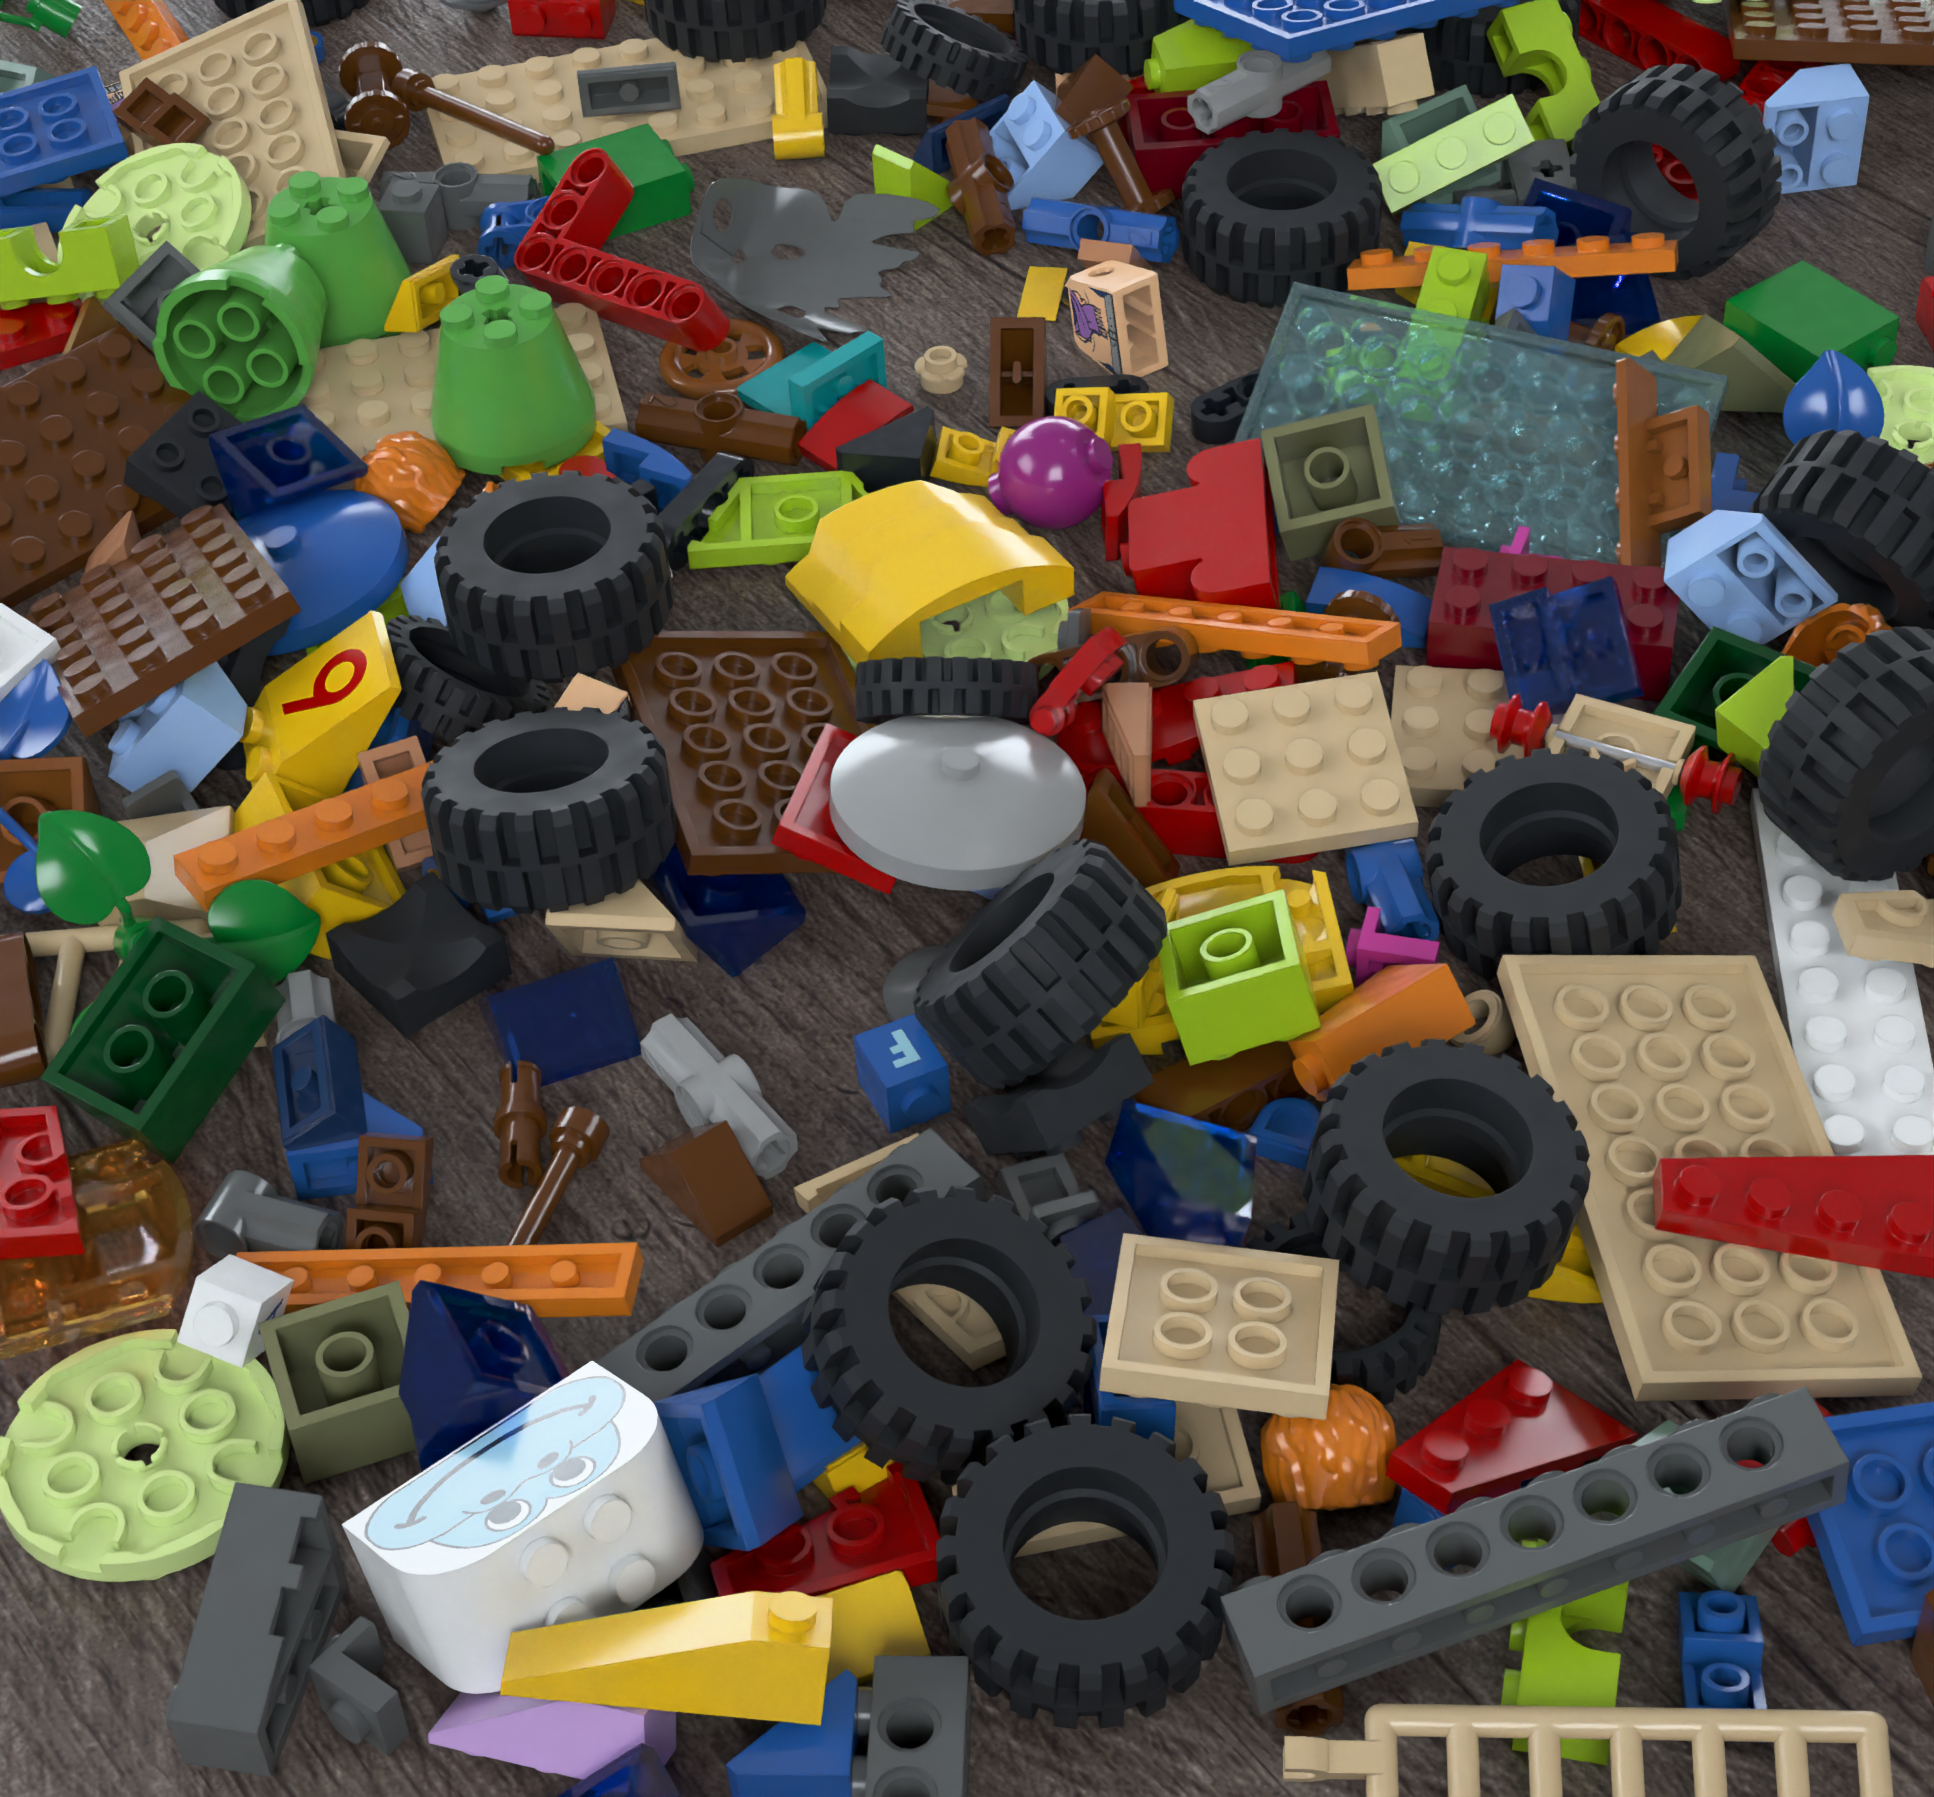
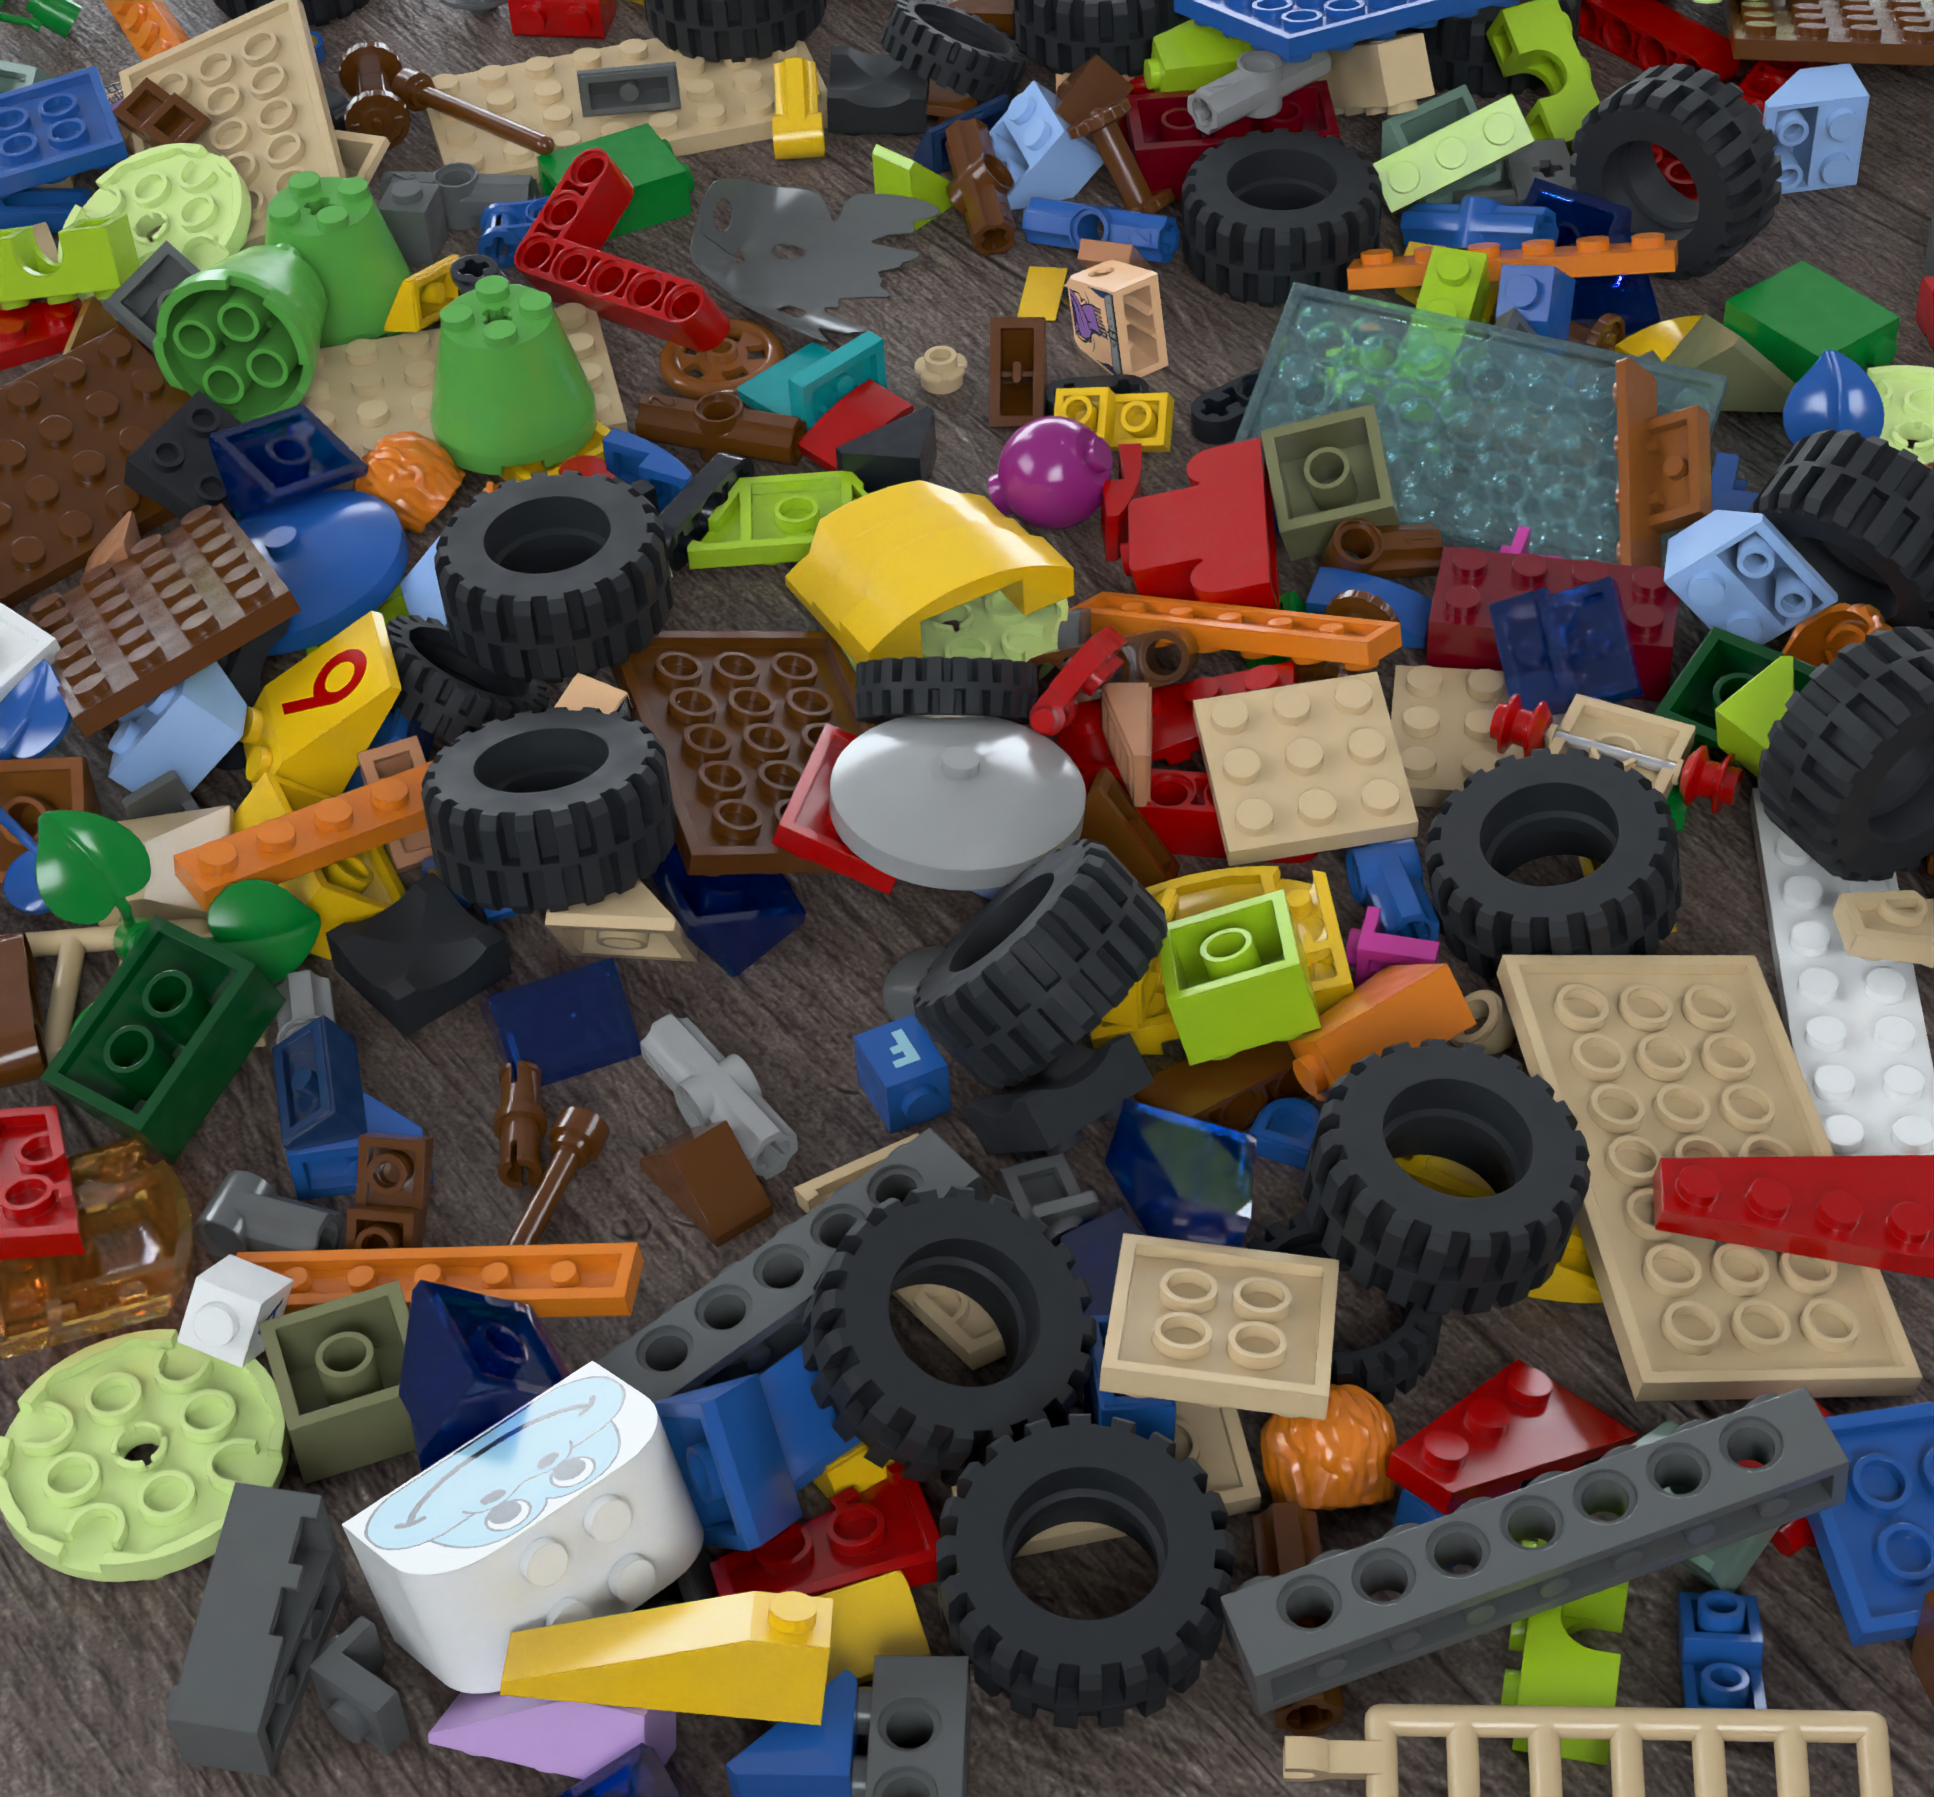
yellow slope [930,426,1016,487] -> none

